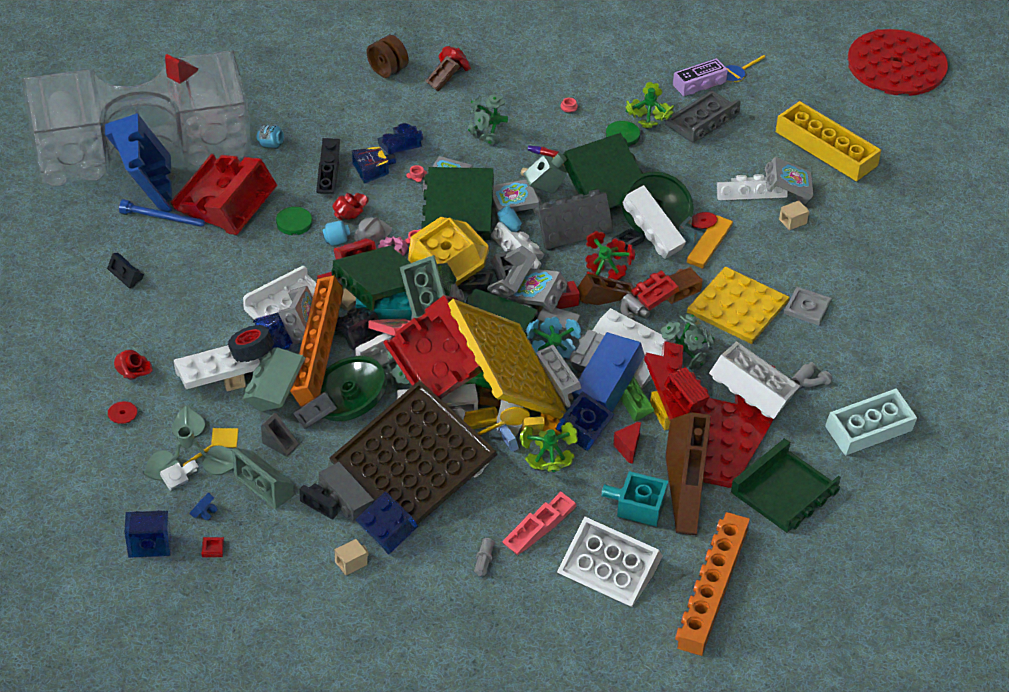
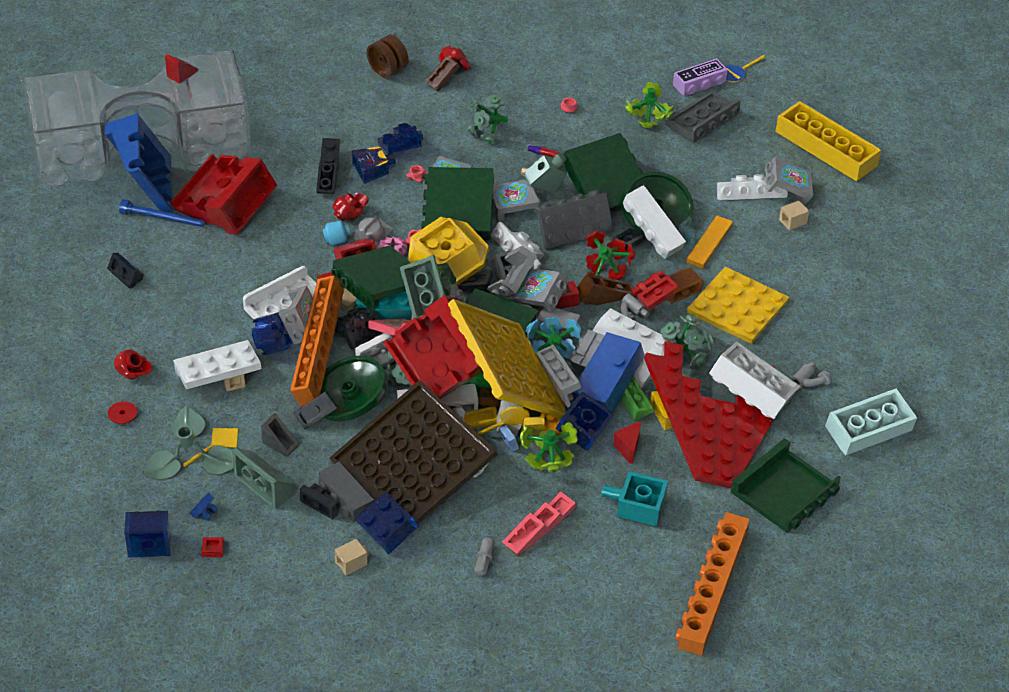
white plate [160,460,199,491] -> none
black wheel [228,325,274,362] -> none
sand green slope [243,347,306,411] -> none
medium azure head [257,125,284,148] -> none
green tile [276,207,312,235] -> none
medium azure brick [497,205,522,232] -> none
white slope [557,517,663,607] -> none
green tile [606,121,640,147] -> none
red brick [664,367,710,414] -> none
reddish brown wedge [665,413,711,535] -> none
red piece [690,212,717,229] -> none
light grey tile [784,287,832,325] -> none
red plate [847,29,948,96] -> none

